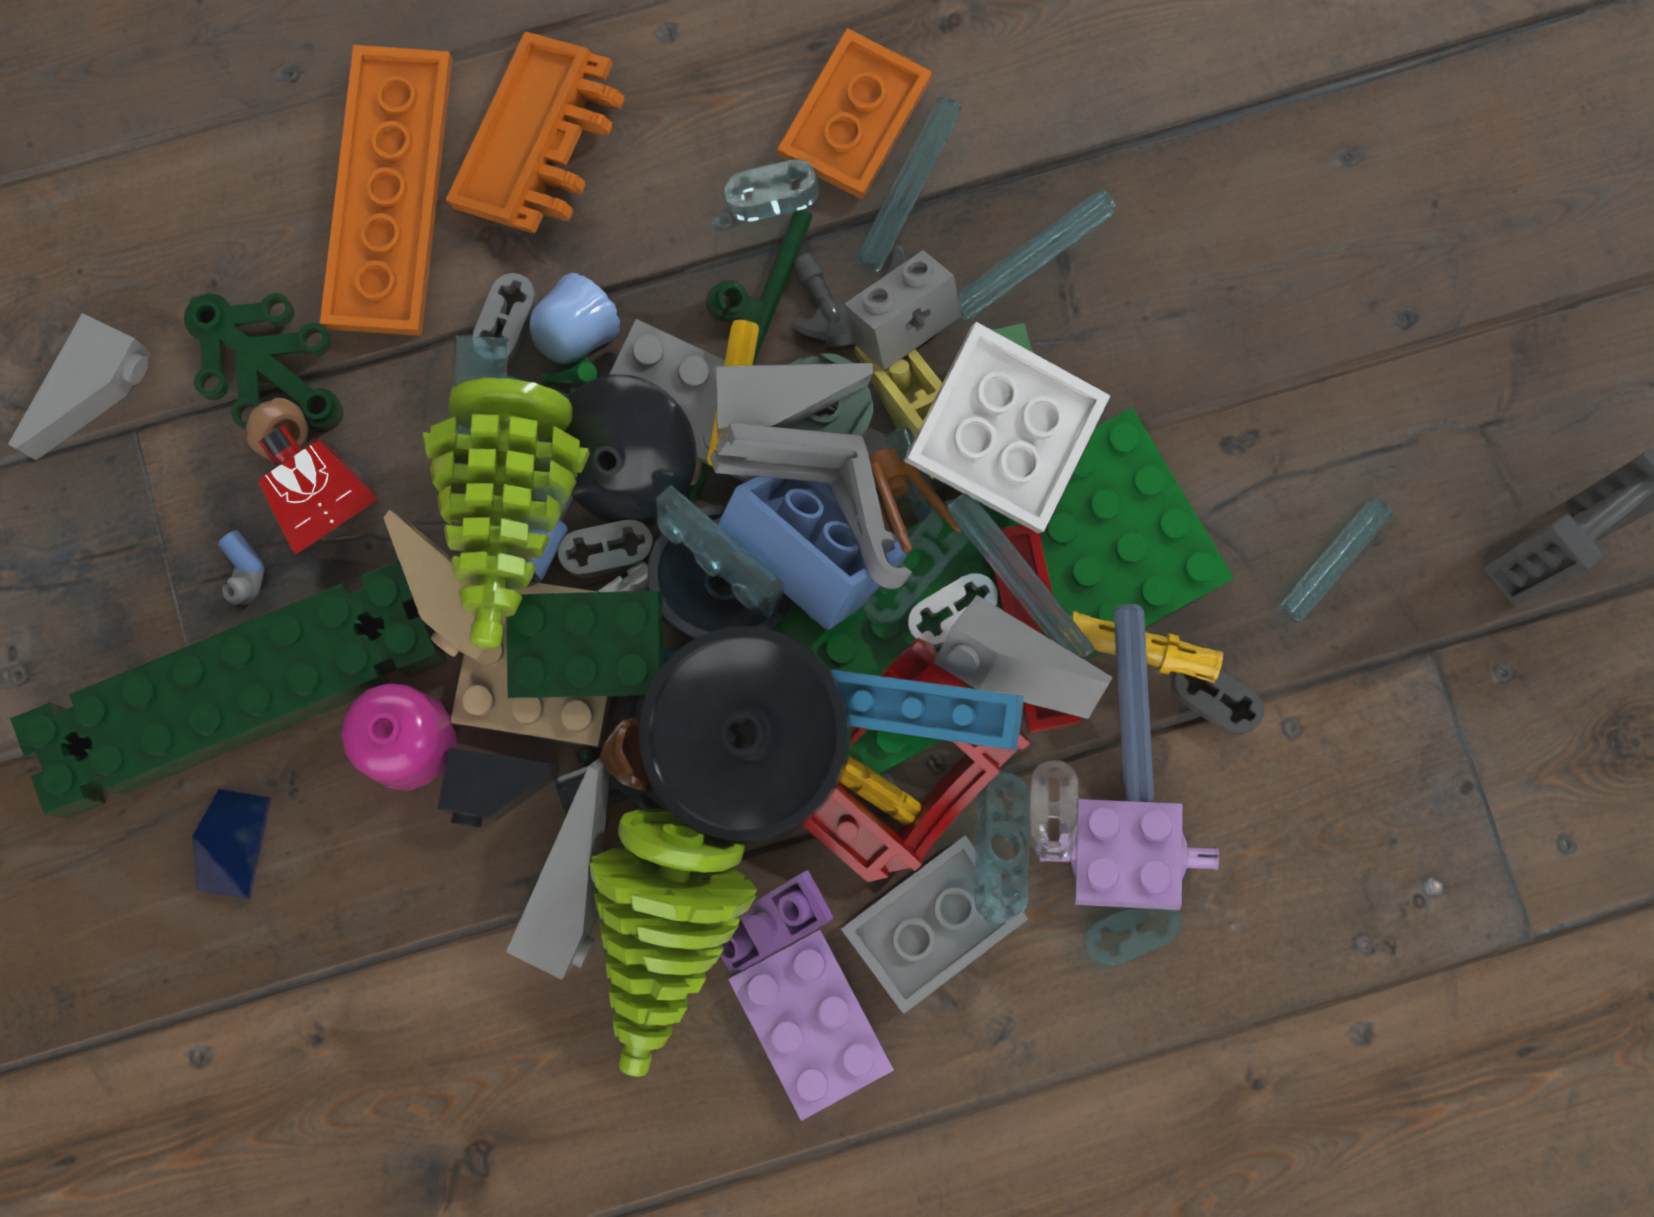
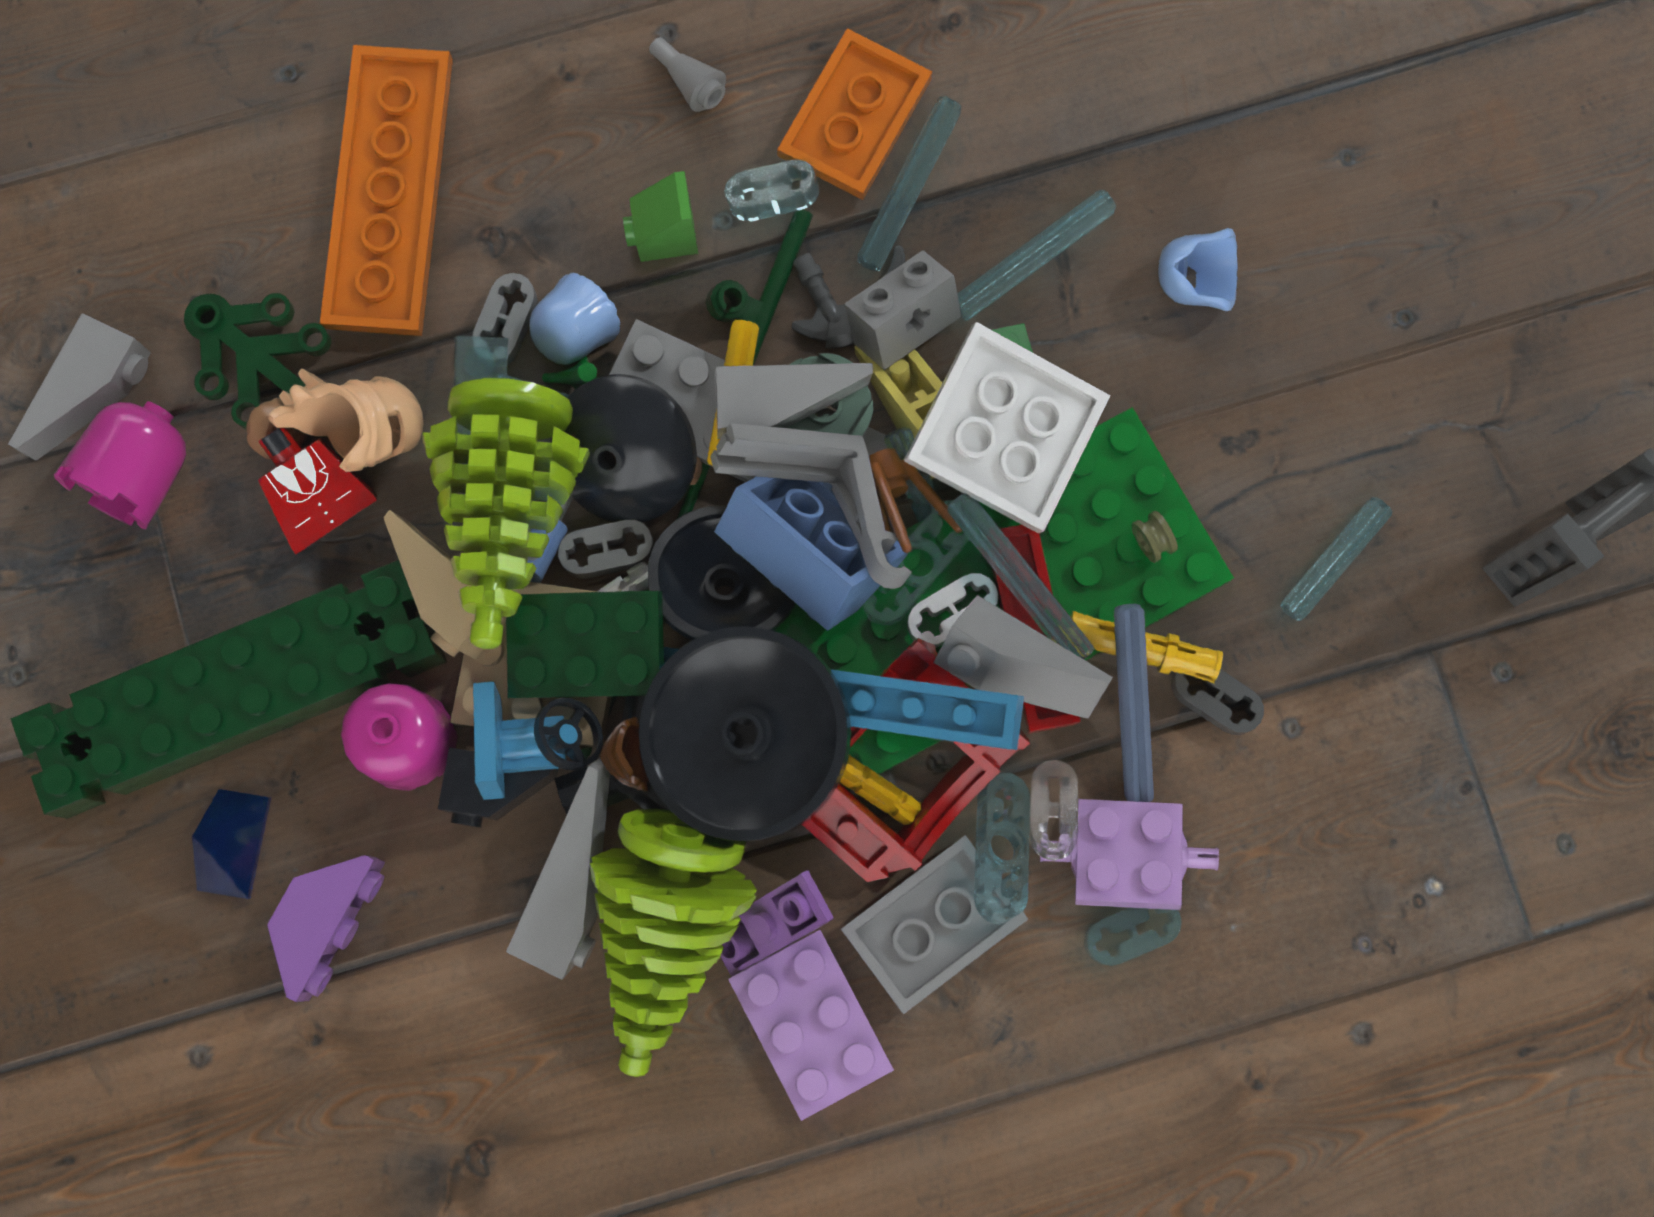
arm [218,530,265,605] -> none
orange hinge [445,31,625,234] -> none
clear light blue plate [656,485,784,618] -> none
none -> dark pink cylinder [54,401,186,529]
none -> medium lavender slope [267,855,385,1002]
none -> light nougat piece [268,368,424,472]
none -> dark azure piece [473,681,603,800]
none -> bright green slope [623,171,698,262]
none -> light grey cone [649,37,726,112]
none -> olive bush [1132,511,1178,563]
none -> light blue hair [1158,228,1238,311]

